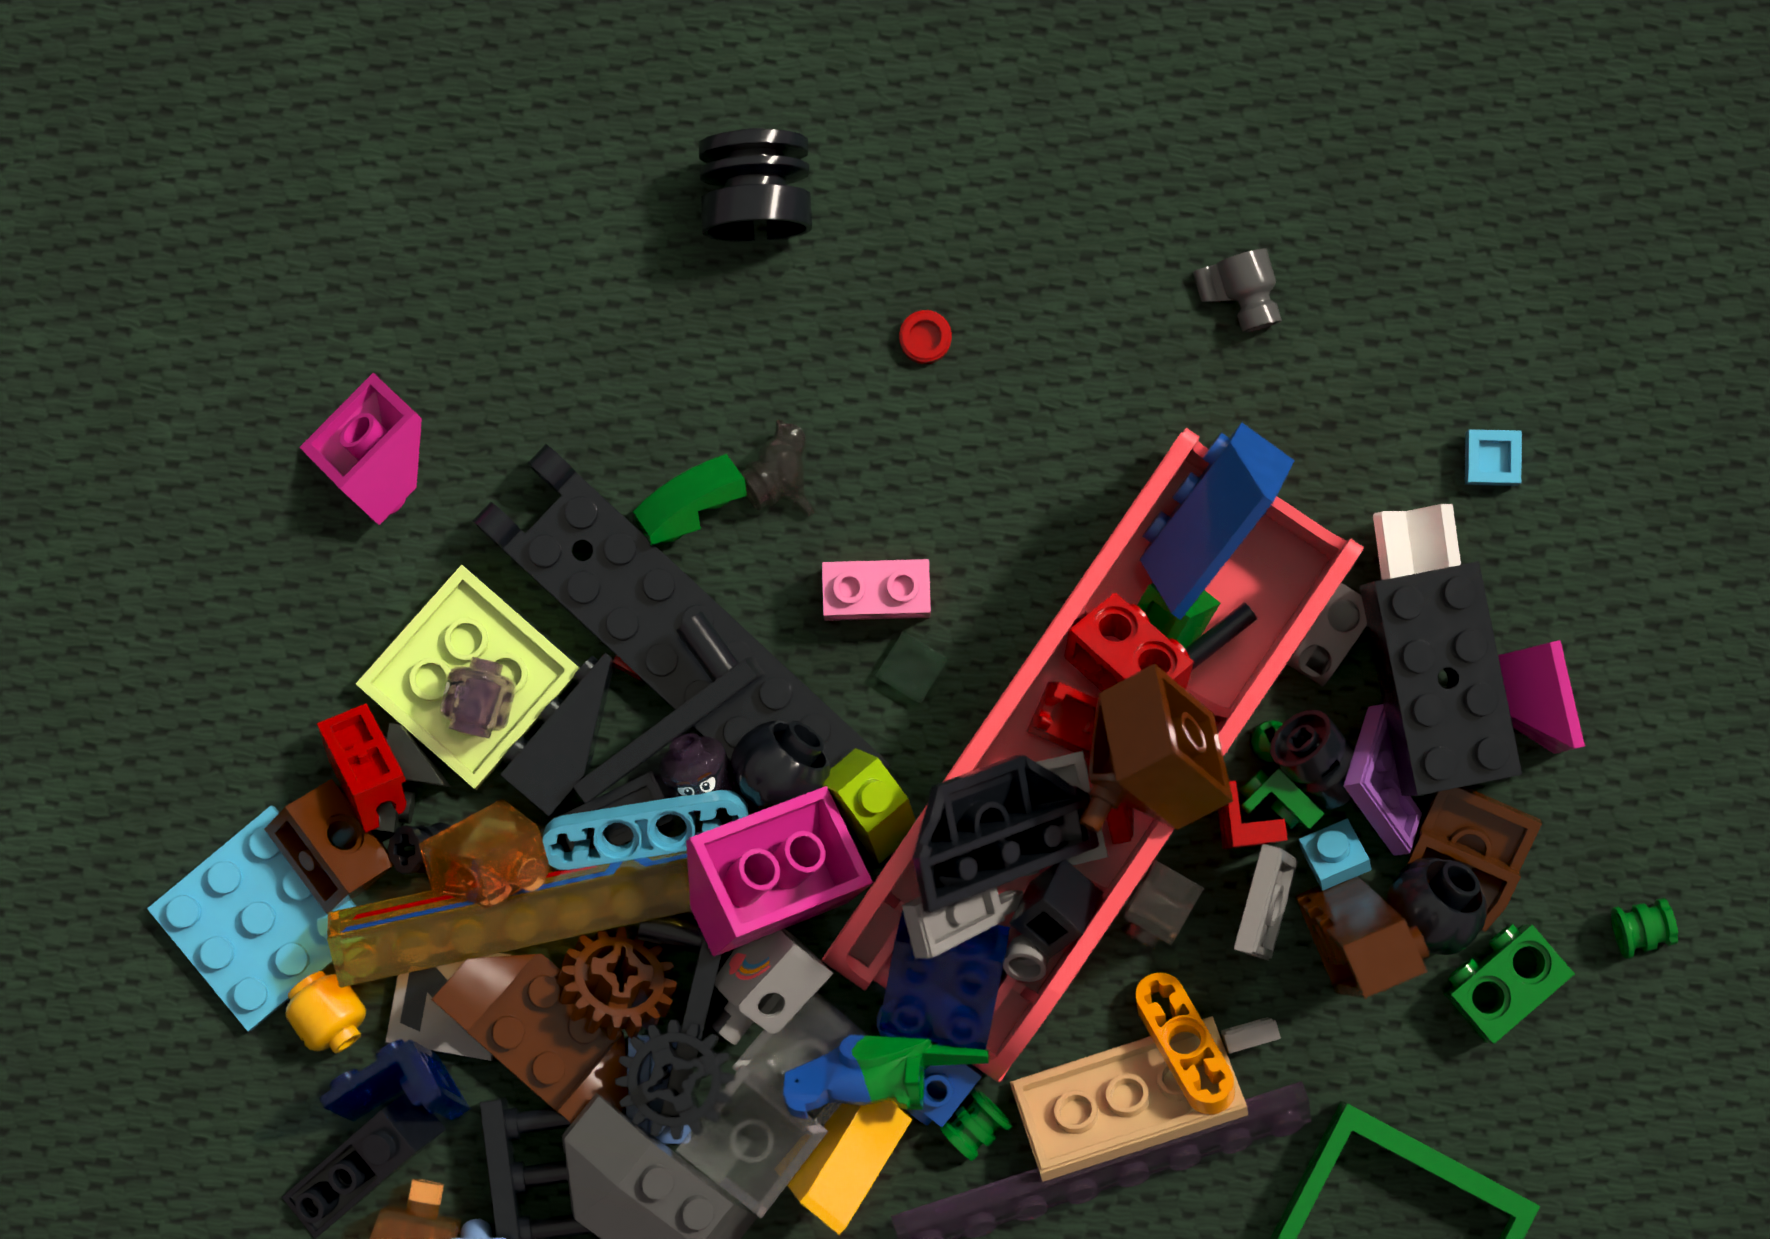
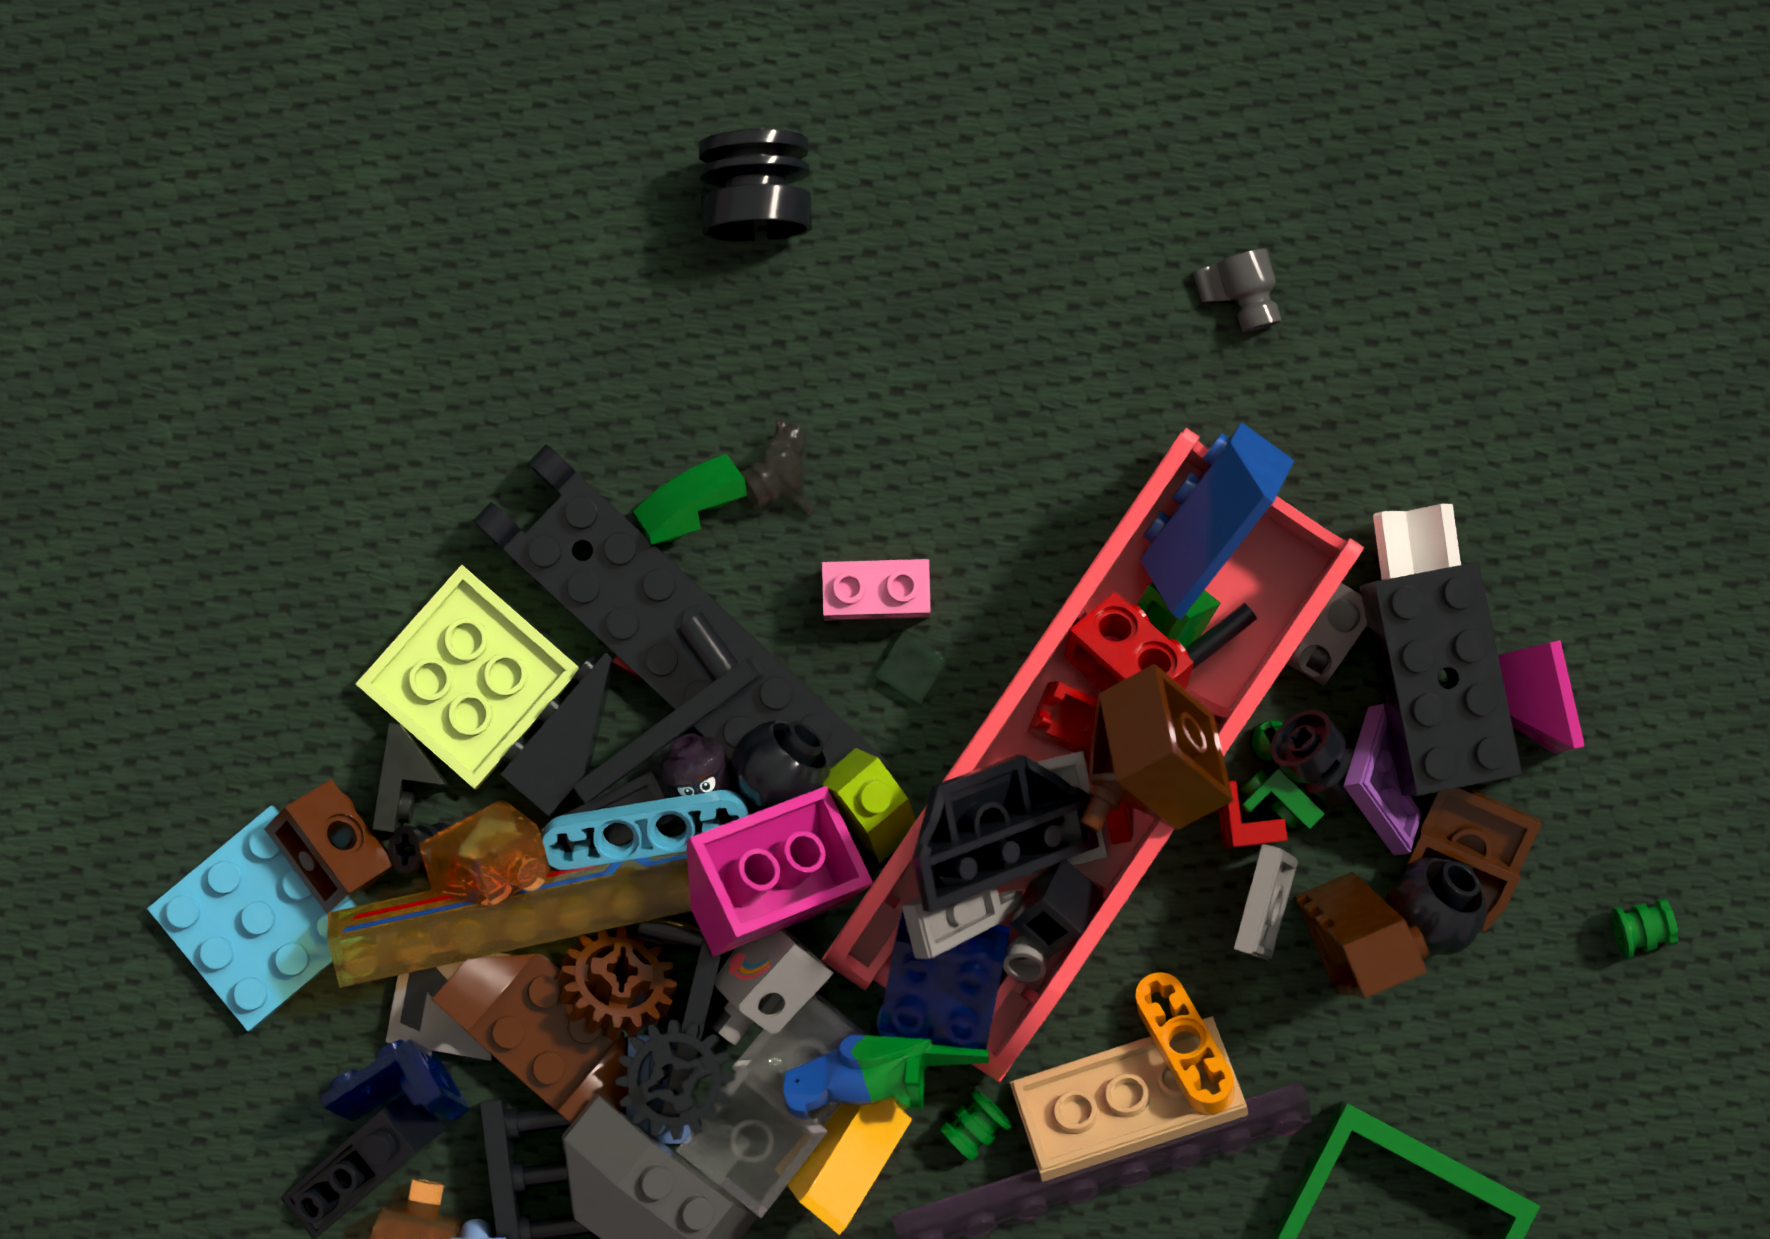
yellow head [285,971,366,1054] -> none
dark pink slope [300,373,422,525] -> none
red hinge [317,703,406,833] -> none
head [440,657,516,739] -> none
red tile [899,310,952,364] -> none
blue brick [907,1036,983,1127] -> none
clear smoke brick [1117,861,1204,949] -> none
light grey tile [1220,1017,1281,1054] -> none
medium azure plate [1299,818,1371,891] -> none
green brick [1443,923,1575,1044] -> none
medium azure plate [1465,429,1522,486] -> none

